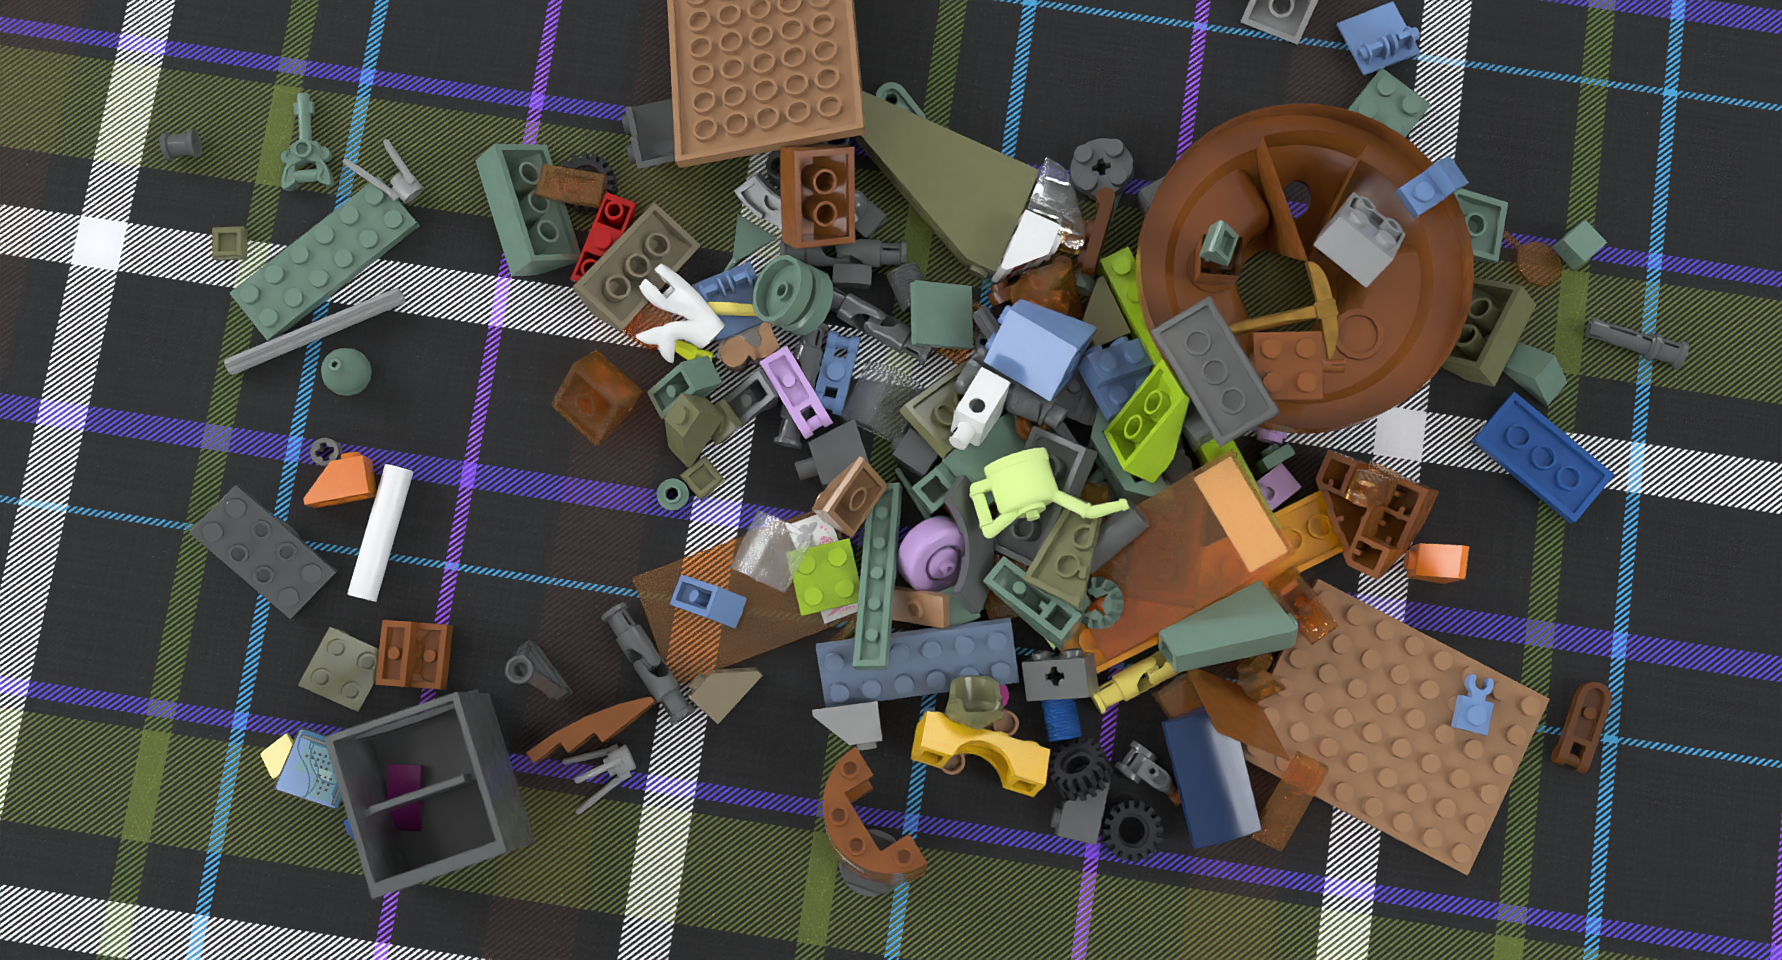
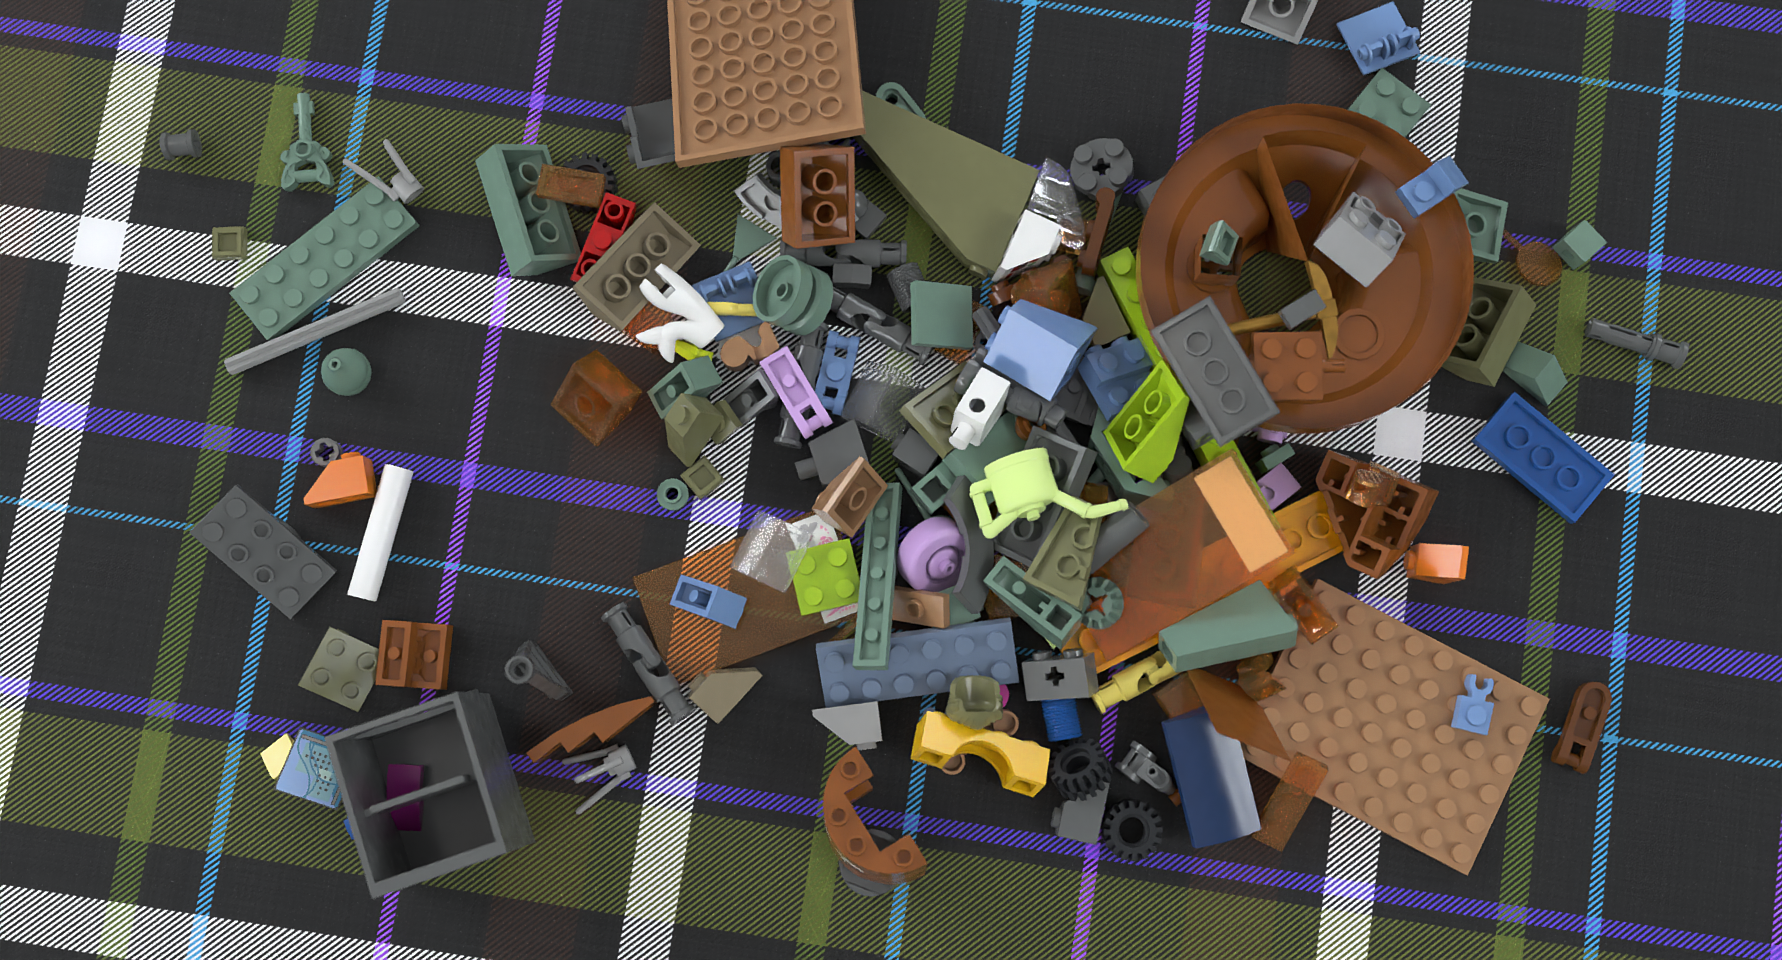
none -> dark grey piece [1278,289,1326,330]

